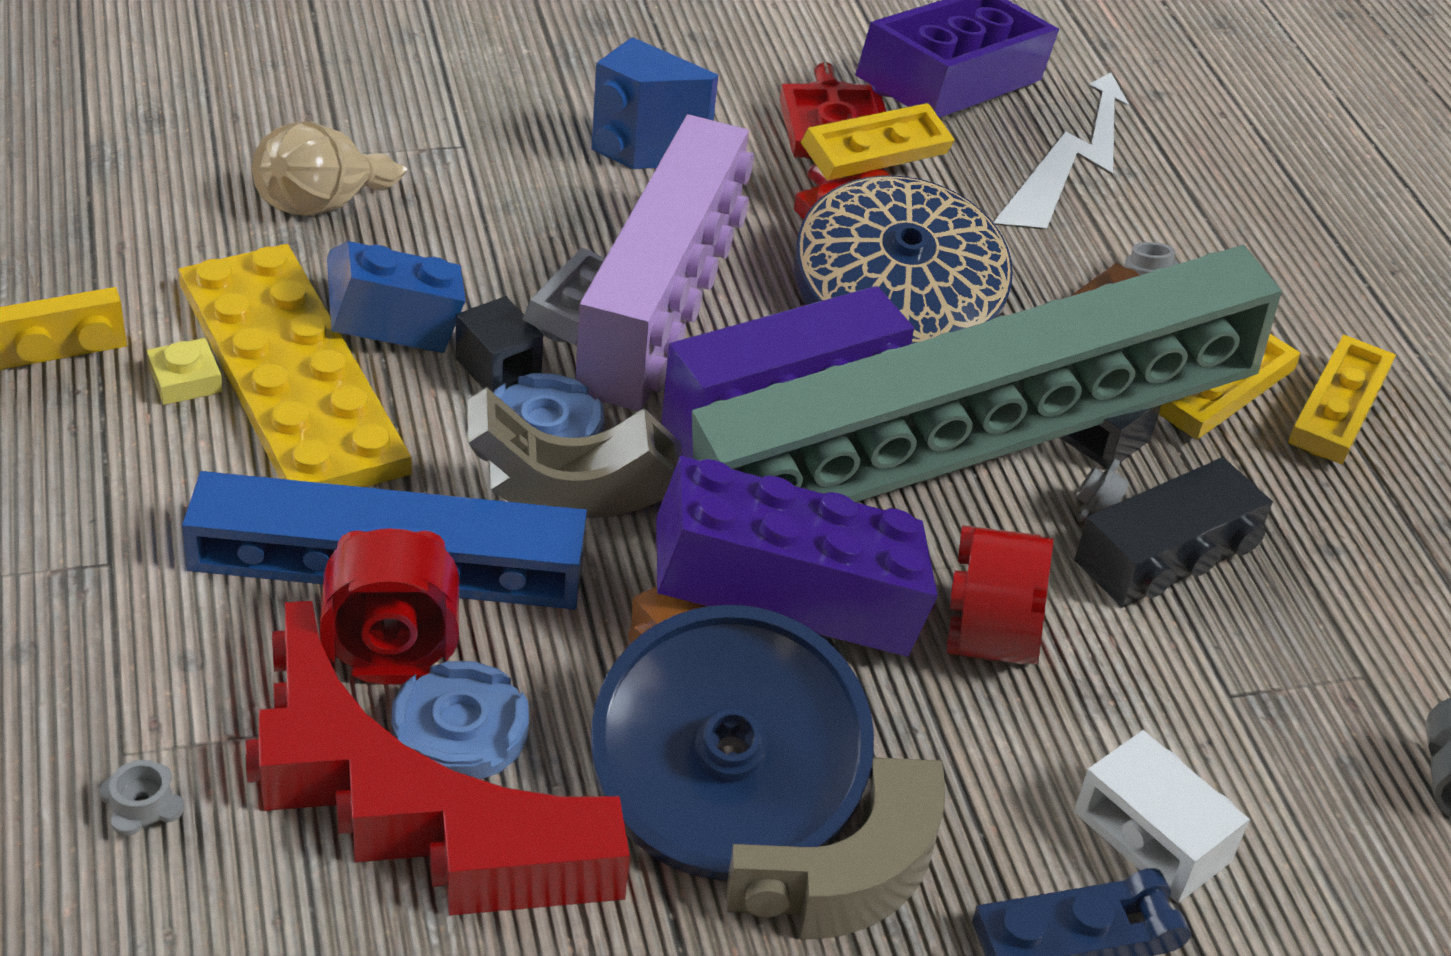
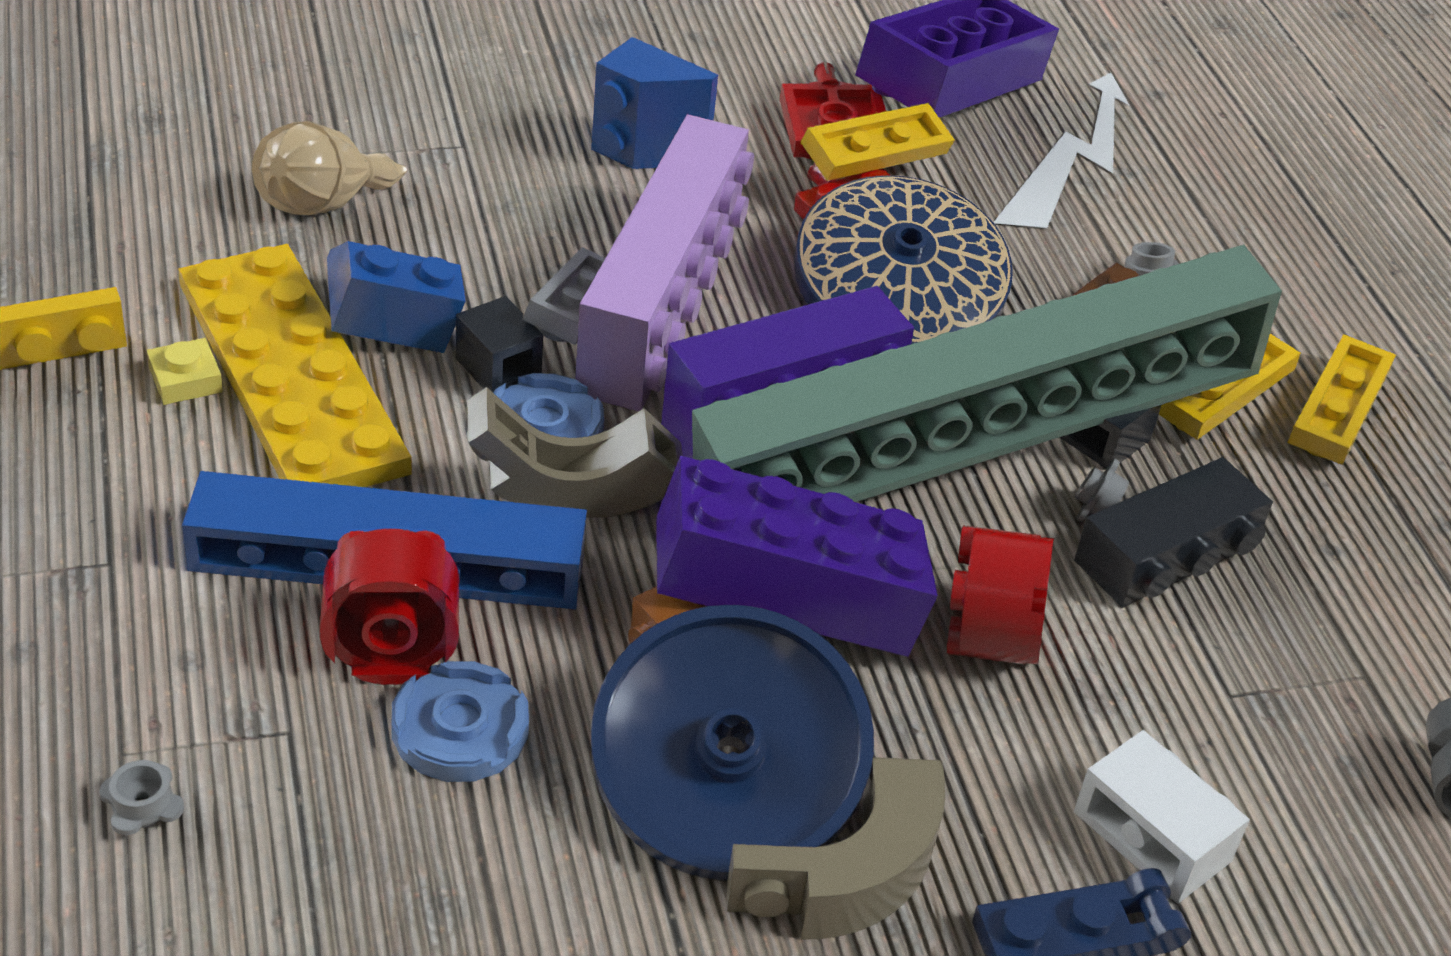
red arch [245,601,630,916] -> none

